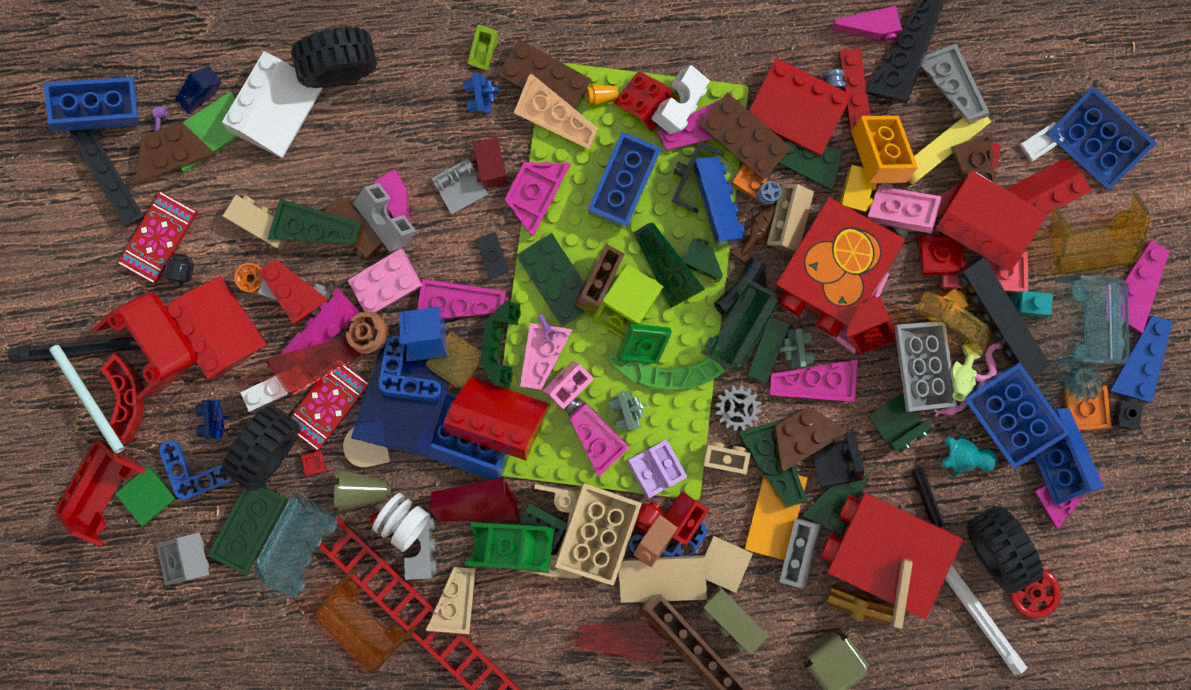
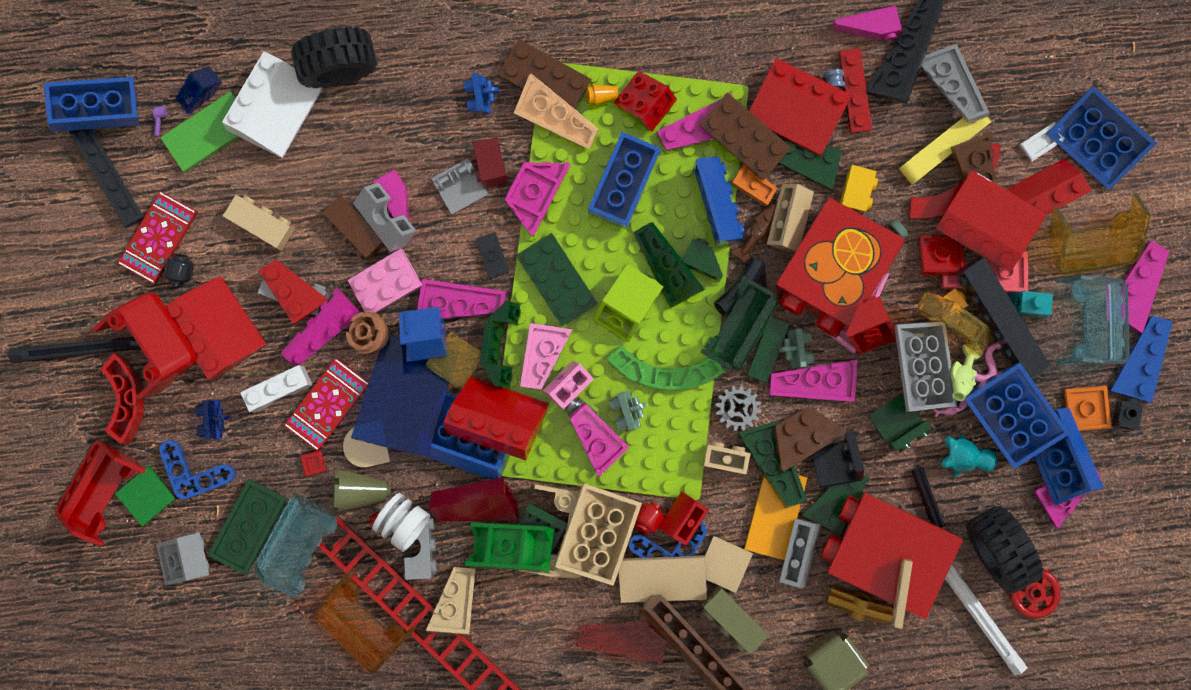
light aqua piece [49,345,125,454] -> none
reddish brown wing [136,122,216,183] -> none
black tyre [222,406,300,491] -> none
orange wheel [234,263,263,294] -> none
clear red wing [266,337,362,396] -> none
dark green wing [267,199,362,244] -> none
blue beam [379,336,441,402] -> none
lime slope [468,24,499,71] -> none
medium lavender hand [537,314,558,342] -> none
reddish brown brick [573,244,625,315] -> none
green tile [617,323,672,364] -> none
lavender slope [626,439,687,499] -> none
nougat slope [634,515,678,567] -> none
white arch [652,65,710,134] -> none
black piece [671,141,725,213] -> none
sand blue wheel [756,181,781,205] -> none
light orange brick [851,116,918,183] -> none
bright pink plate [868,186,941,233] -> none
clear light blue gear [1065,364,1103,402] -> none

